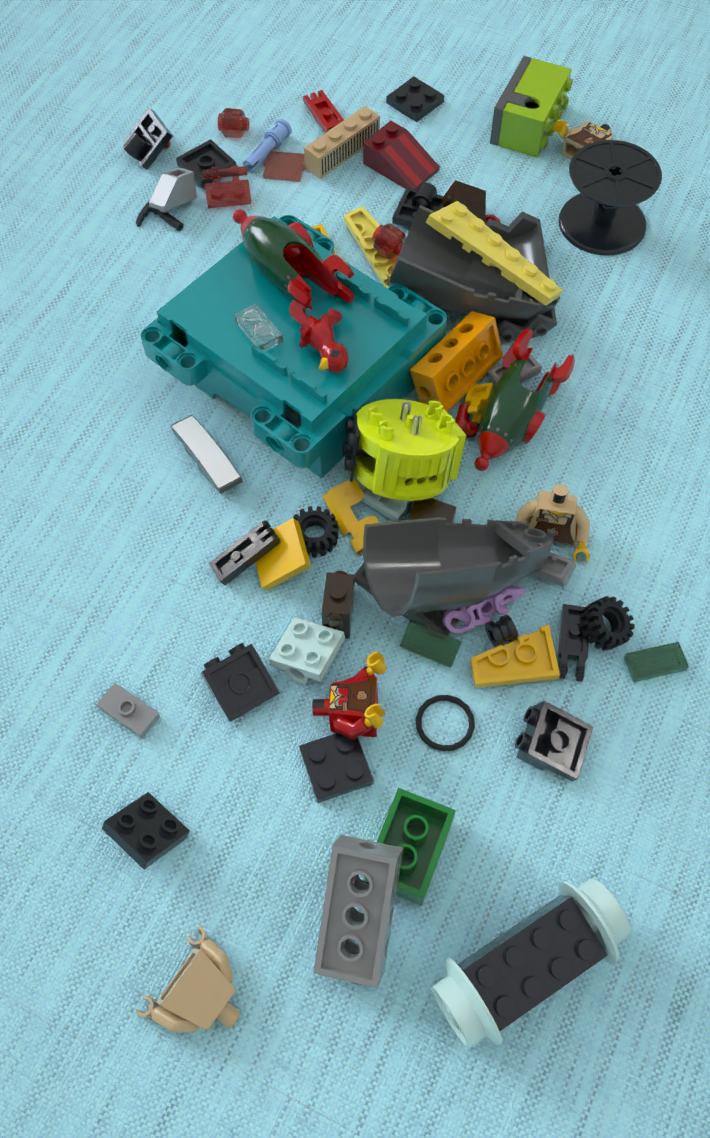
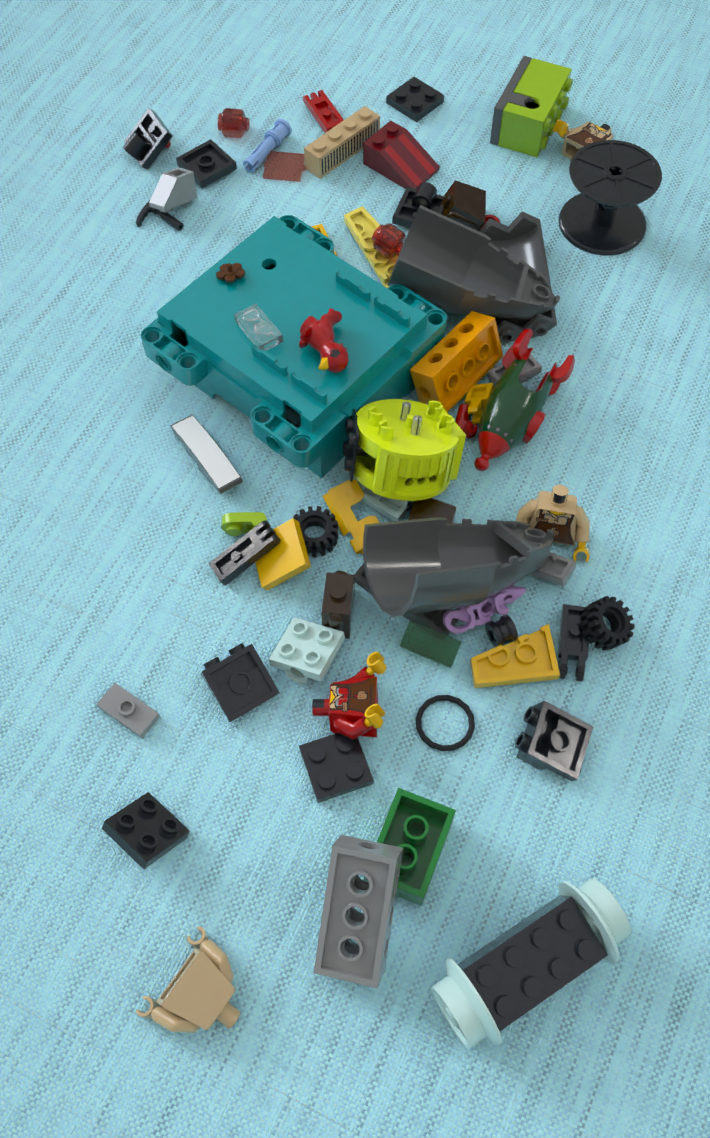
clear red plate [203,165,251,208] -> none
piece [233,209,355,324] -> none
light yellow wing [426,201,563,306] -> none
clear green tile [624,642,689,682] -> none
none -> reddish brown plant [216,263,245,283]
none -> lime plate [221,512,267,536]

